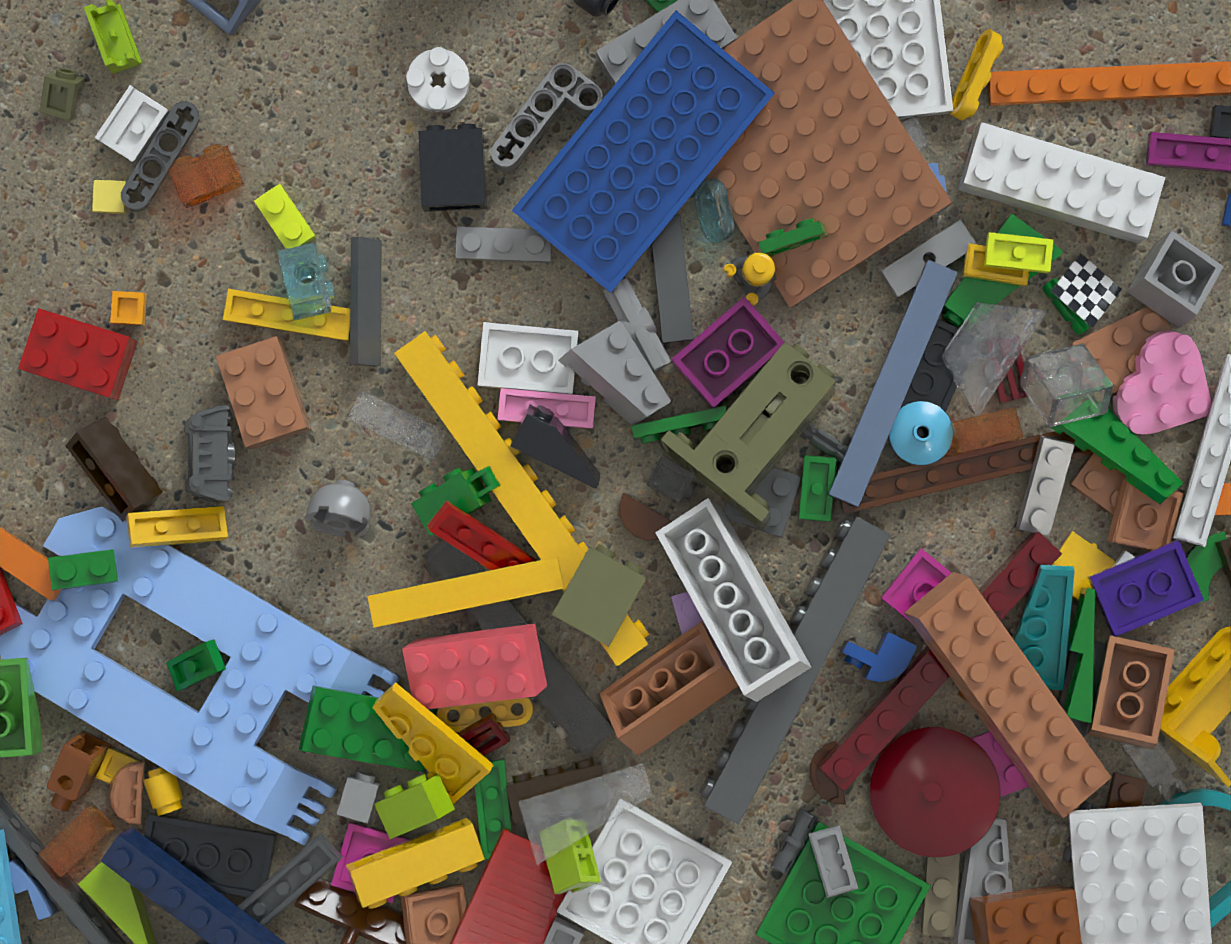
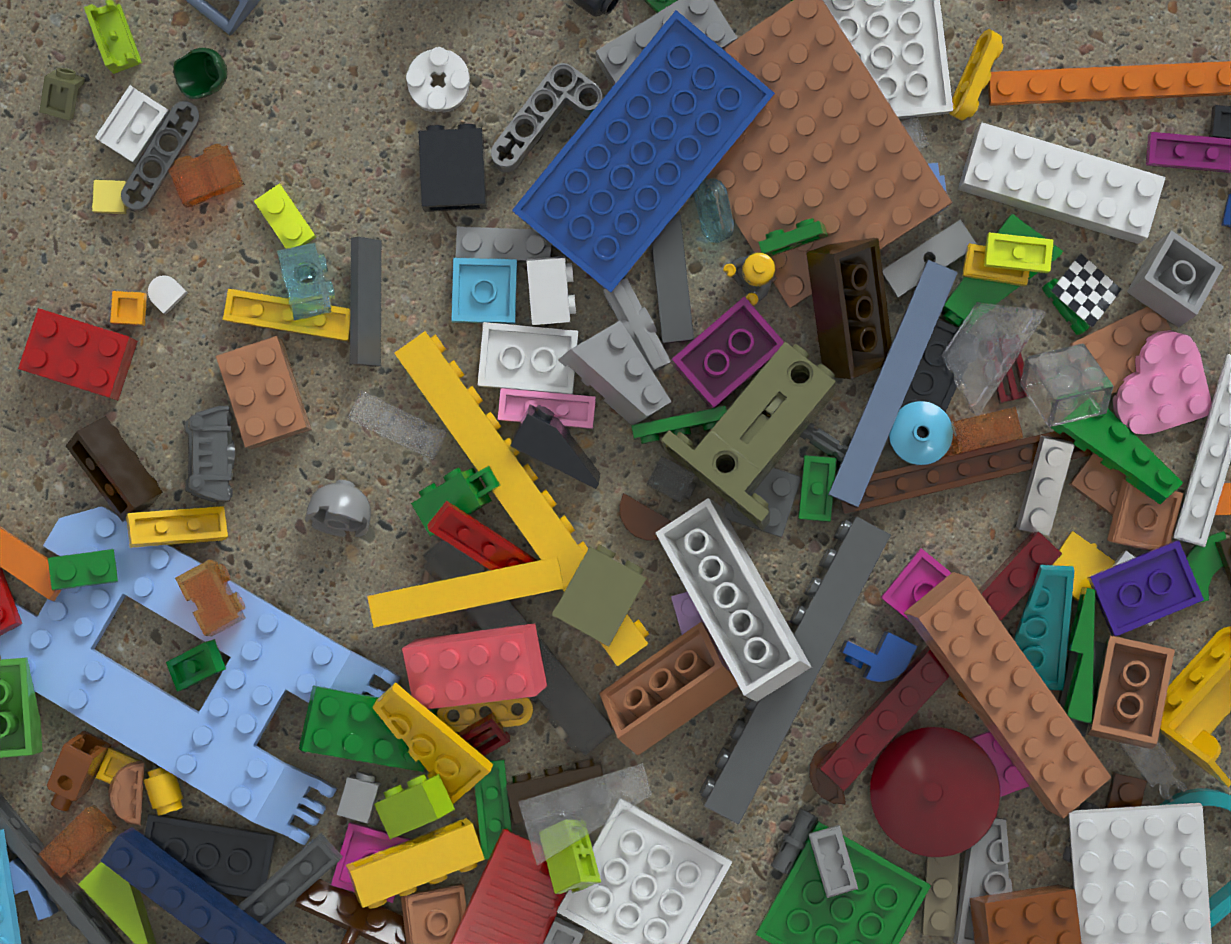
none -> white tile [148,276,188,315]
none -> dark green hair [173,48,227,99]
none -> clear orange brick [175,559,246,637]
none -> medium azure plate [452,258,517,324]
none -> white brick [527,256,576,325]
none -> dark brown slope [806,238,892,379]

